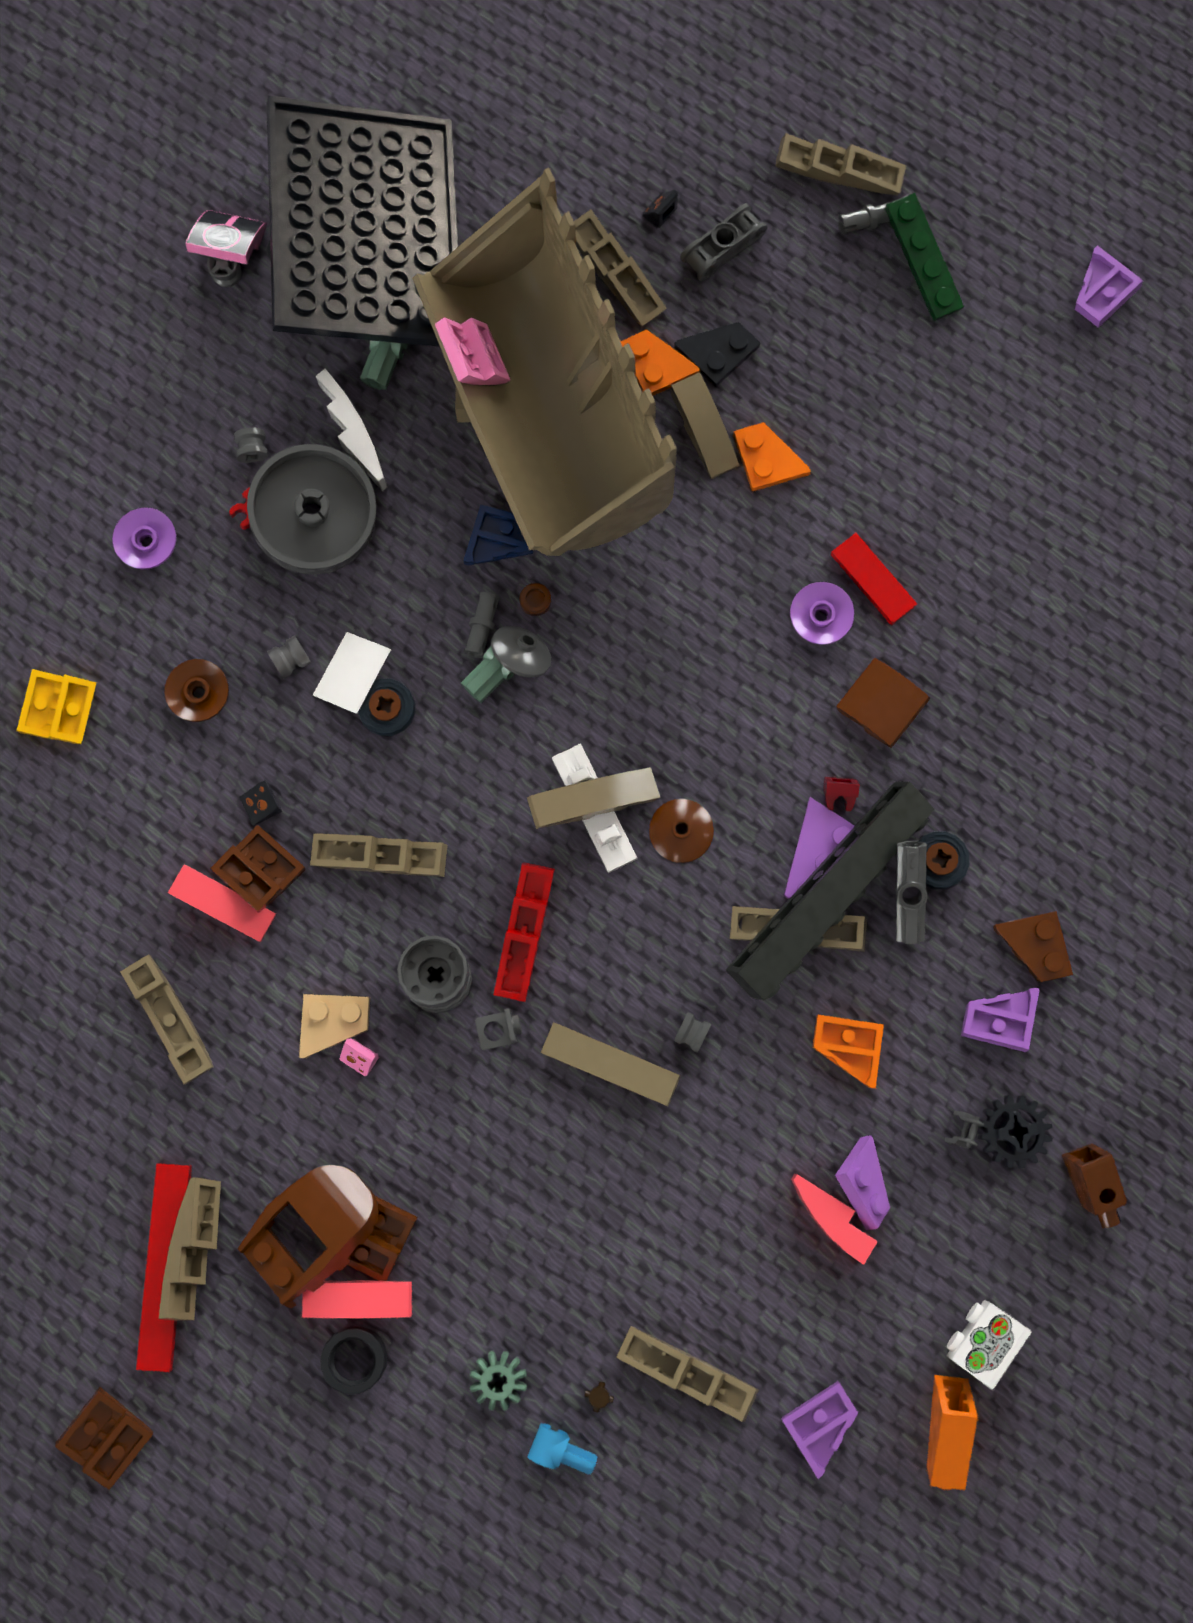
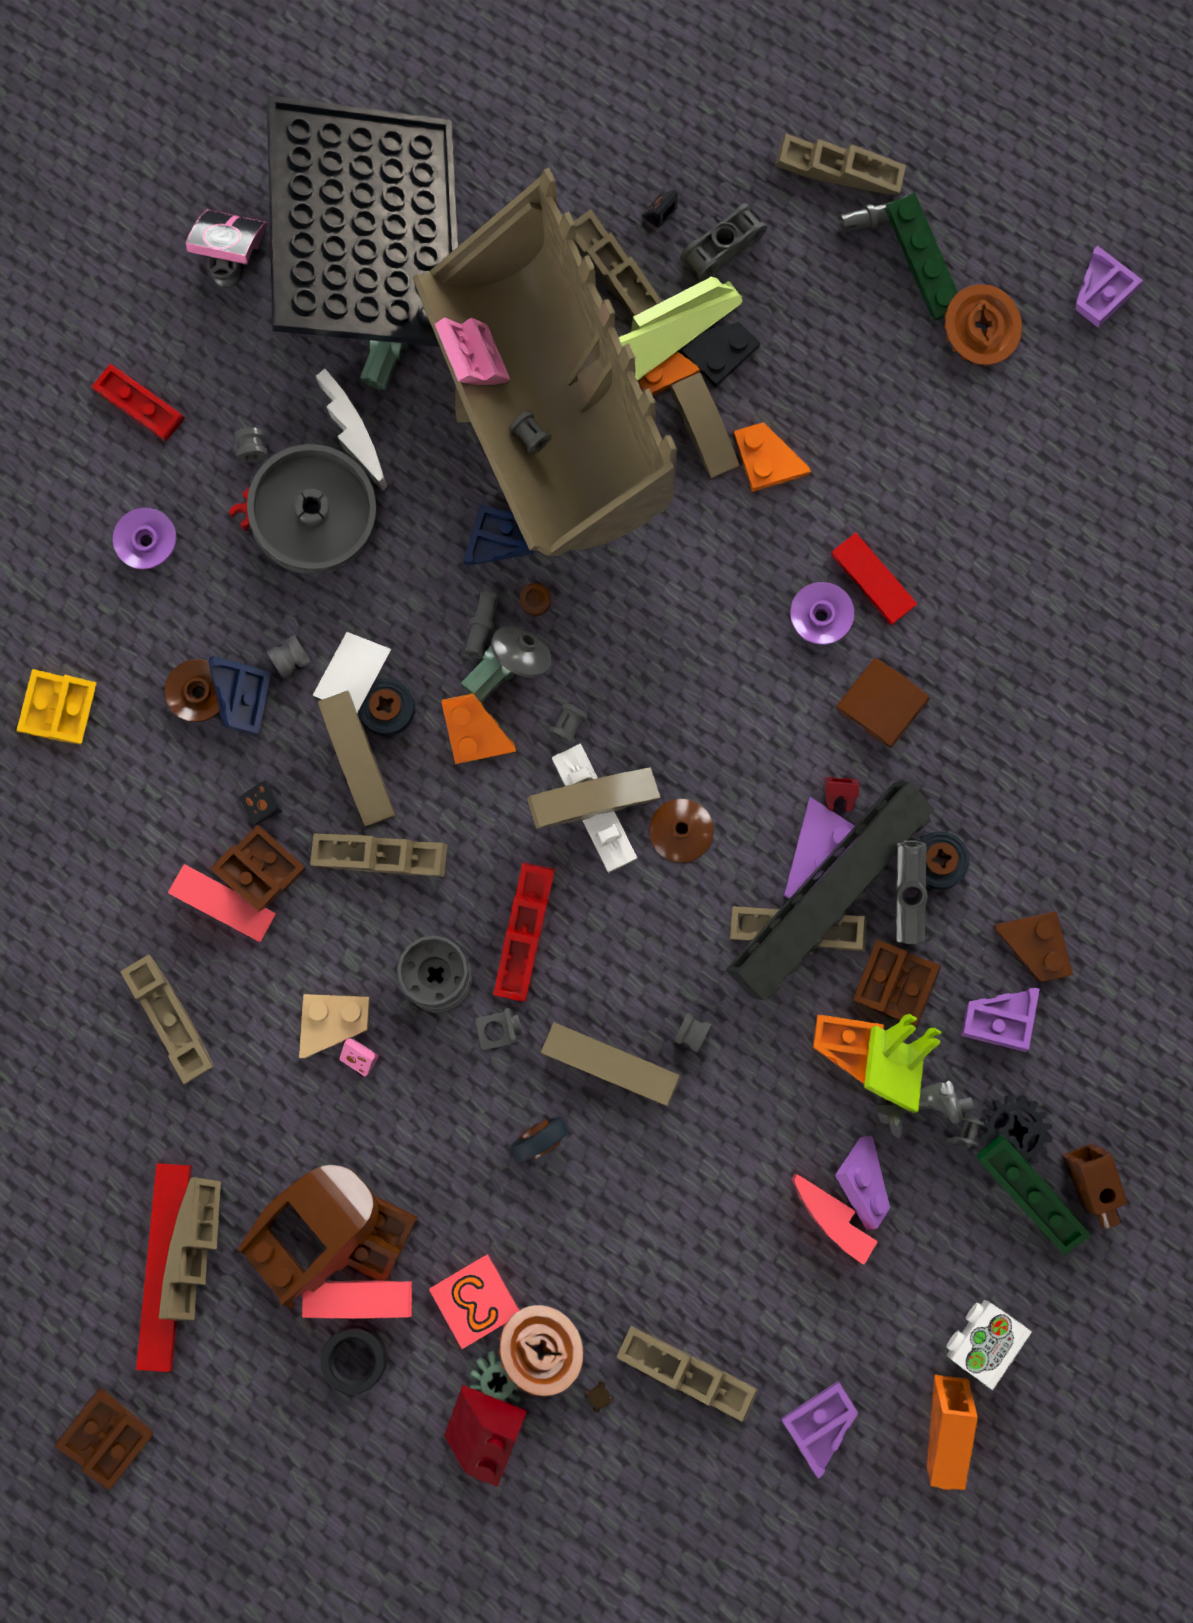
dark azure axle [527,1423,597,1474] -> none
none -> red tile [91,363,185,442]
none -> dark blue wing [208,656,271,735]
none -> dark tan slope [317,690,396,827]
none -> coral tile [429,1254,520,1349]
none -> orange wing [442,693,516,764]
none -> dark red slope [444,1385,527,1487]
none -> gear [498,1305,583,1397]
none -> dark grey bush [509,410,552,454]
none -> black wheel [510,1117,569,1162]
none -> dark grey bush [548,703,588,745]
none -> yellowish green wedge [619,277,742,381]
none -> reddish brown slope [853,940,941,1028]
none -> lime plate [864,1014,941,1113]
none -> dark grey animal [875,1081,975,1138]
none -> dark orange gear [943,284,1022,366]
none -> dark green plate [976,1134,1091,1255]

